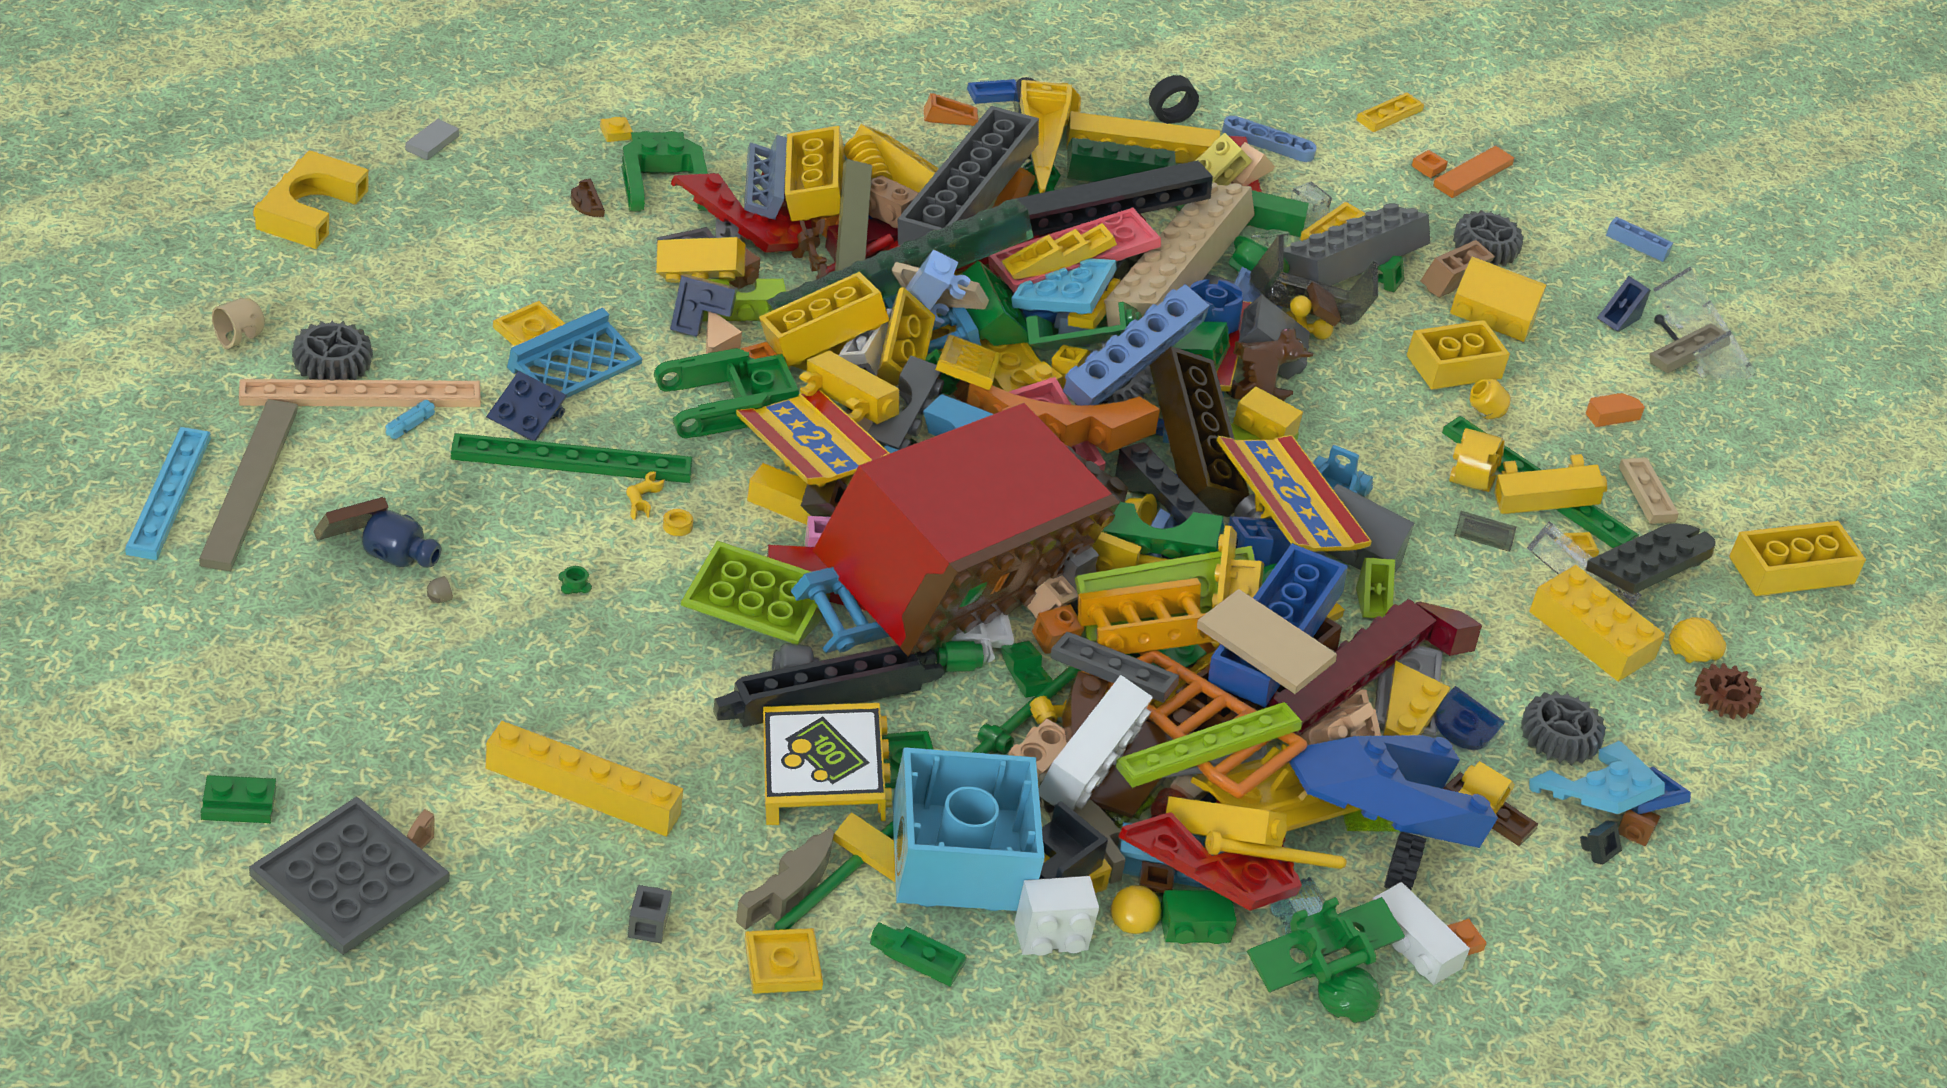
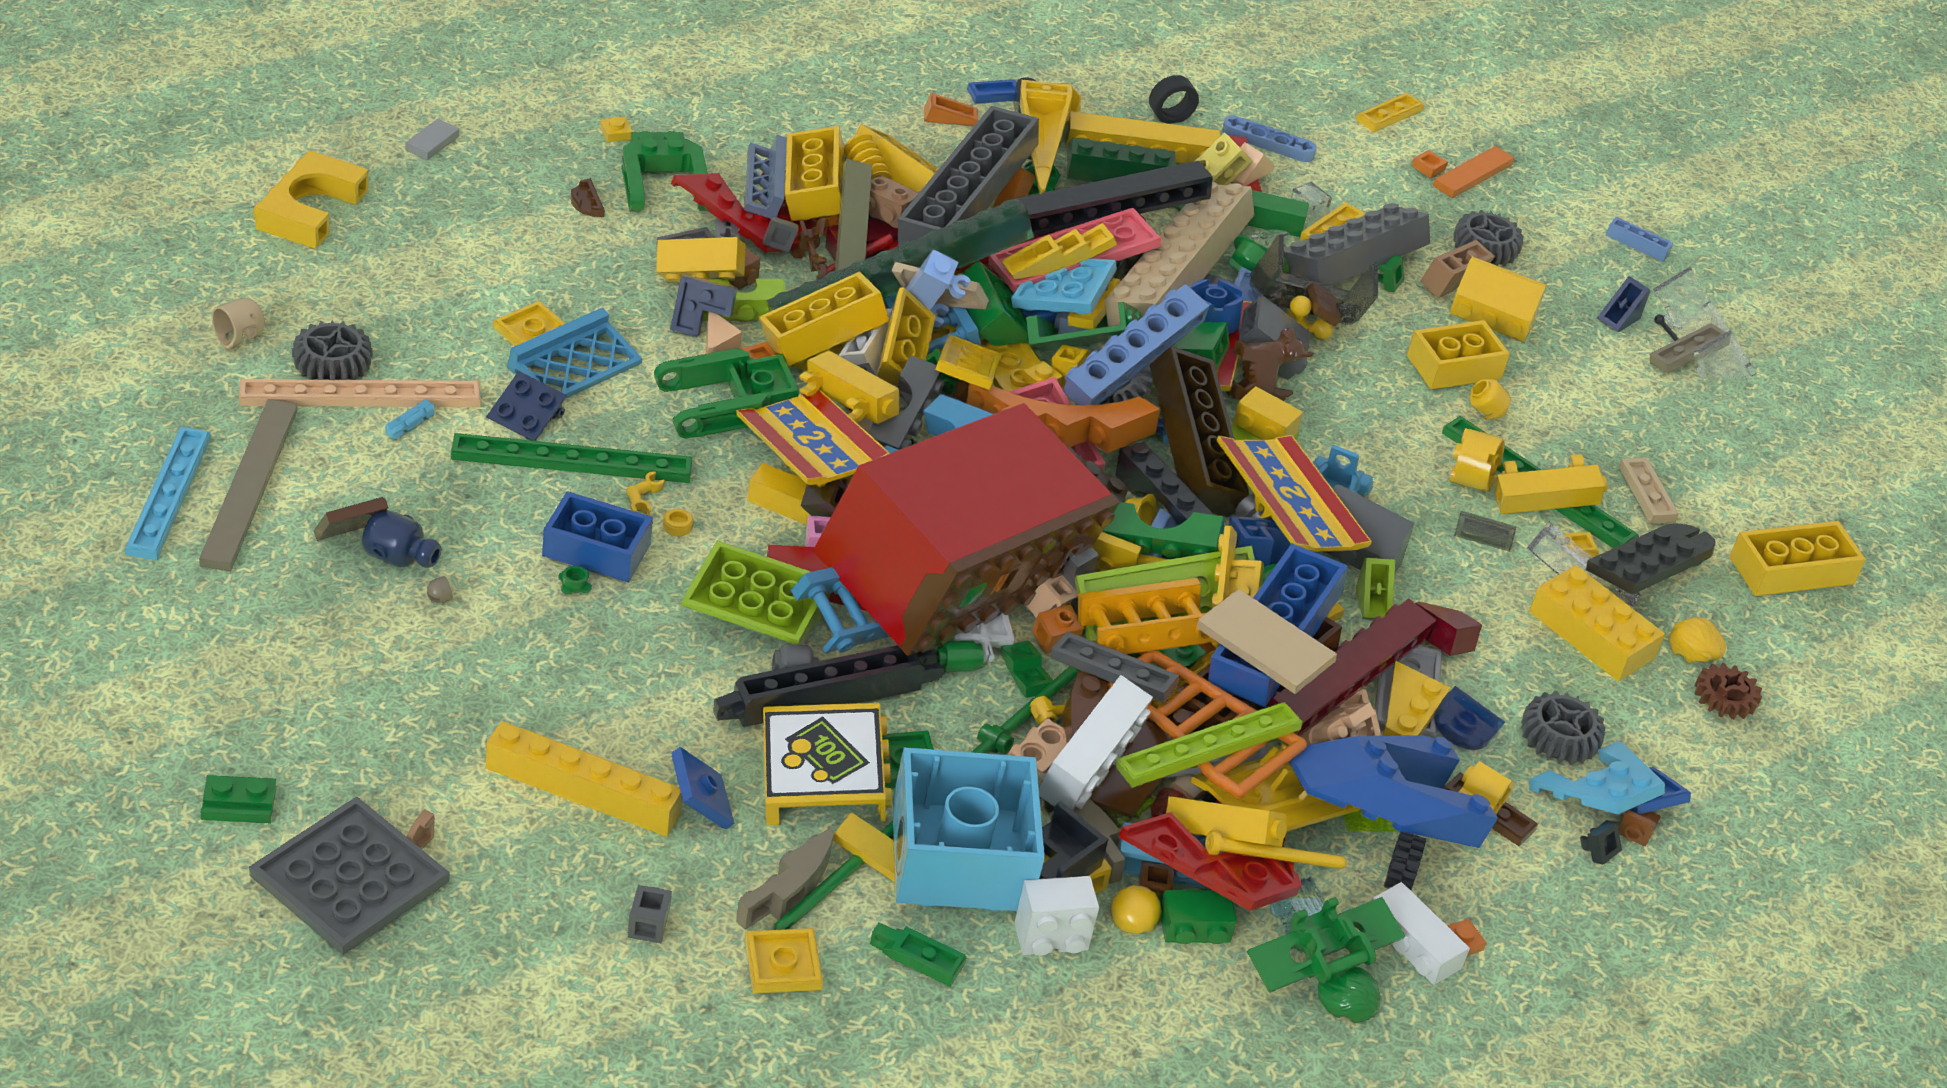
orange piece [1586,393,1645,427] -> none
none -> blue brick [542,491,653,583]
none -> blue plate [671,747,735,829]
none -> dark grey tile [763,216,798,253]

